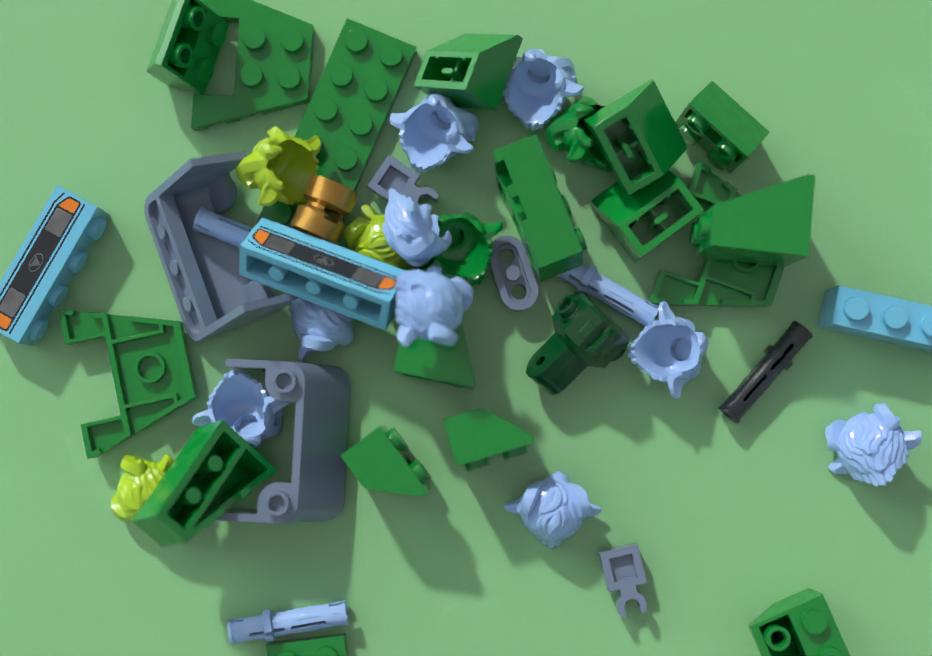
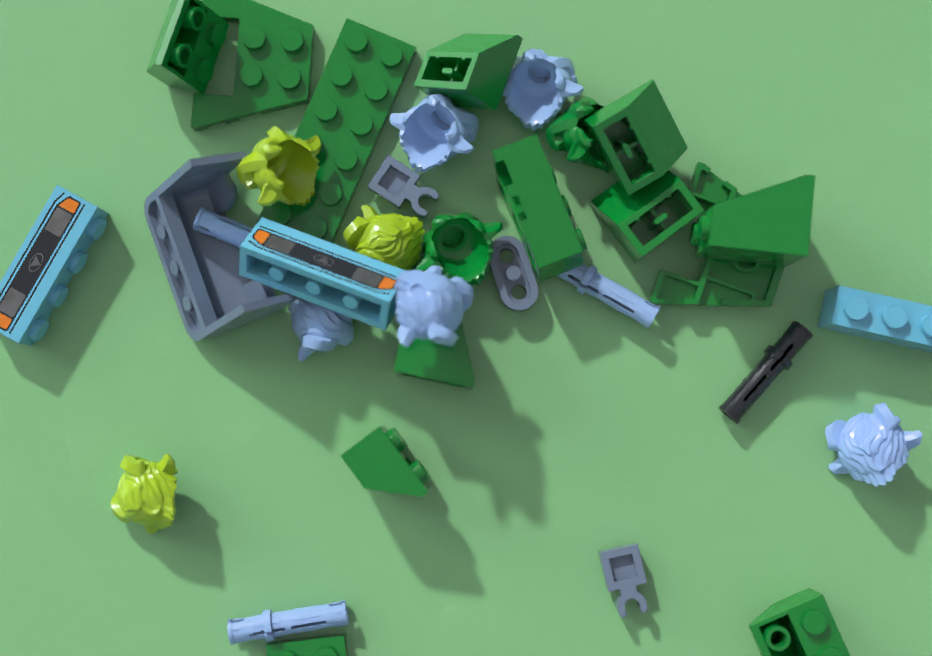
green wing [58,309,198,459] -> none
green wedge [131,420,278,547] -> none
light blue hair [192,368,290,449] -> none
sand blue windscreen [216,359,351,523] -> none
pearl gold wheel [290,174,359,245] -> none
light blue hair [383,189,452,267] -> none
green slope [443,408,535,471] -> none
light blue hair [504,471,602,549] -> none
dark green piece [526,291,629,395] -> none
light blue hair [627,301,708,399] -> none
green slope [675,81,769,173] -> none

